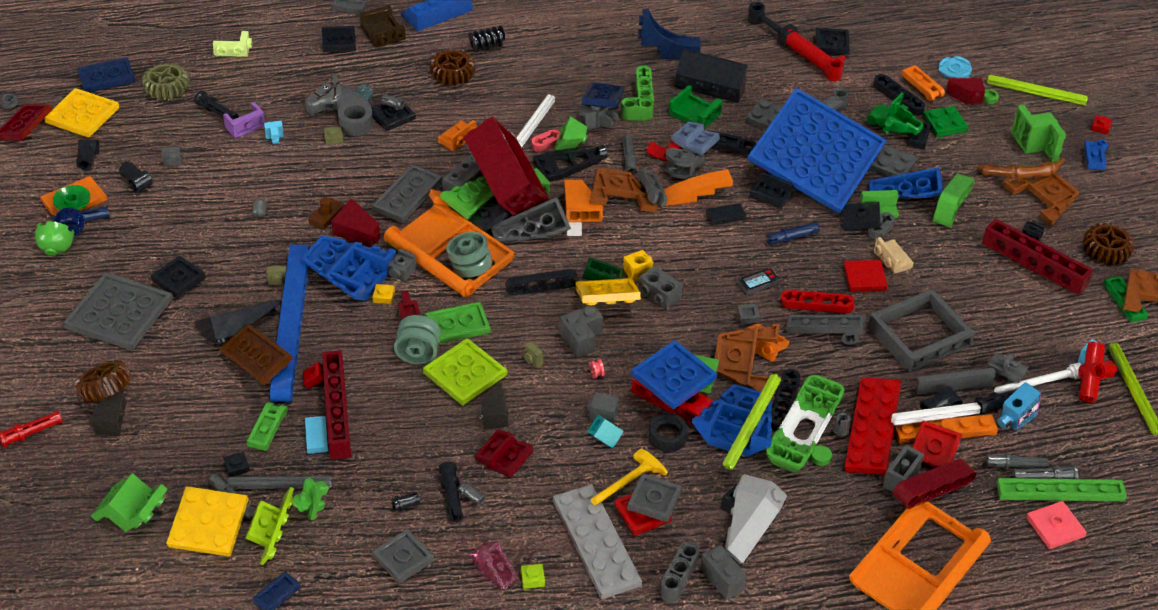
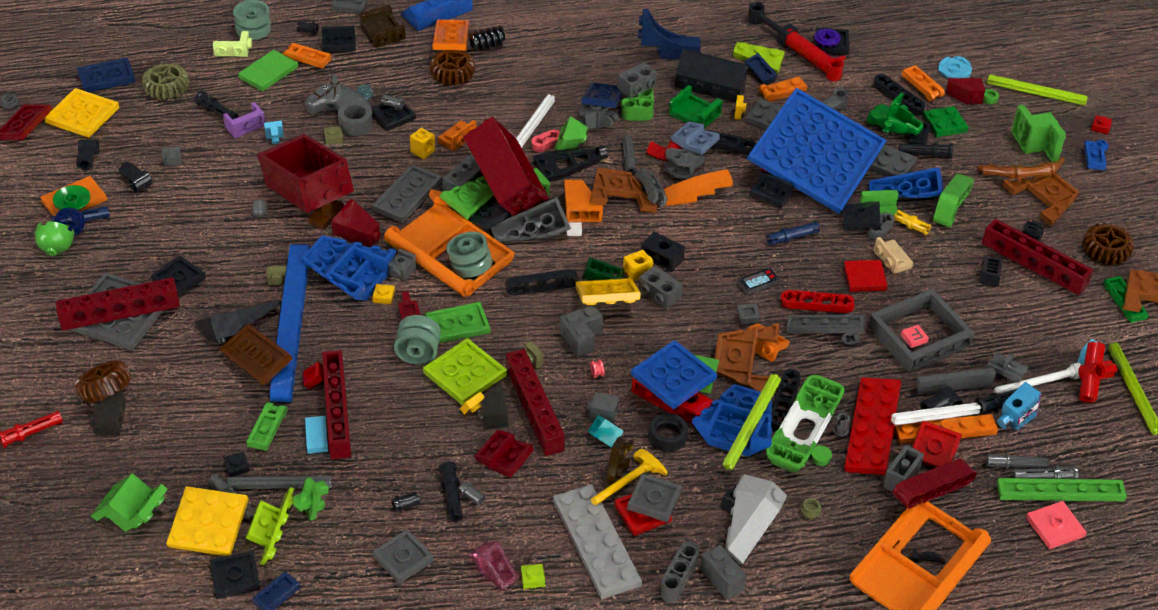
black tile [706,203,746,226] -> none
none -> dark red brick [55,277,180,331]
none -> black tile [210,551,261,599]
none -> sand green wheel [233,0,271,40]
none -> bright green tile [238,50,298,92]
none -> dark red container [257,134,354,213]
none -> orange plate [282,43,331,69]
none -> black pin [297,21,319,35]
none -> yellow brick [410,127,435,159]
none -> orange tile [433,19,469,50]
none -> yellow plate [460,392,485,415]
none -> dark red brick [506,349,565,456]
none -> dark brown plate [606,436,634,485]
none -> dark grey brick [617,62,657,98]
none -> black brick [641,231,685,272]
none -> lime wing [733,42,785,76]
none -> yellow plate [734,95,747,120]
none -> dark blue plate [744,53,777,84]
none -> orange plate [758,76,807,102]
none -> olive plate [800,498,822,519]
none -> dark purple gear [814,29,841,48]
none -> yellow pin [894,210,931,235]
none -> black pin [898,142,953,159]
none -> coral tile [901,325,929,348]
none -> black piece [910,548,945,564]
none -> black slope [980,256,1003,287]

